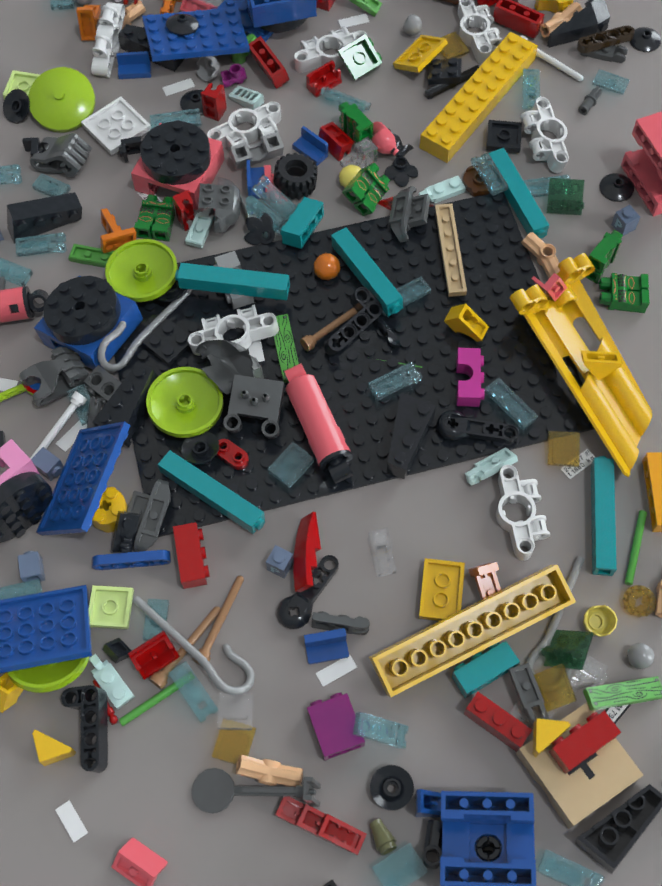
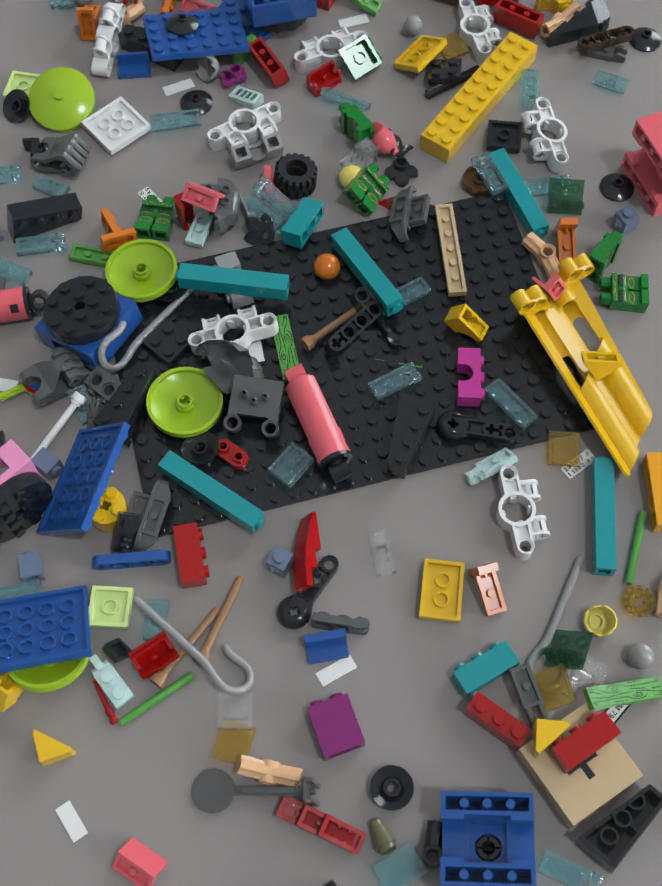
white sticker [55,419,87,452] -> none
black beam [61,685,108,773] -> none
black bracket [119,136,142,163] -> none
black piece [131,120,225,210] -> none
clear light blue plate [168,661,219,723] -> none
red hinge [201,83,227,121] -> none
blue panel [246,160,266,199] -> none
blue panel [292,126,328,166] -> none
red hinge [318,121,354,161] -> none
clear light blue plate [353,712,409,749] -> none
yellow brick [369,564,576,697] -> none
blue slope [415,789,441,817] -> none
light aqua hinge [419,176,466,203] -> none
white piece [520,35,583,81] -> none
dark grey axle [578,86,602,115] -> none
none -> coral panel [181,183,225,212]
none -> orange bracket [554,217,579,263]

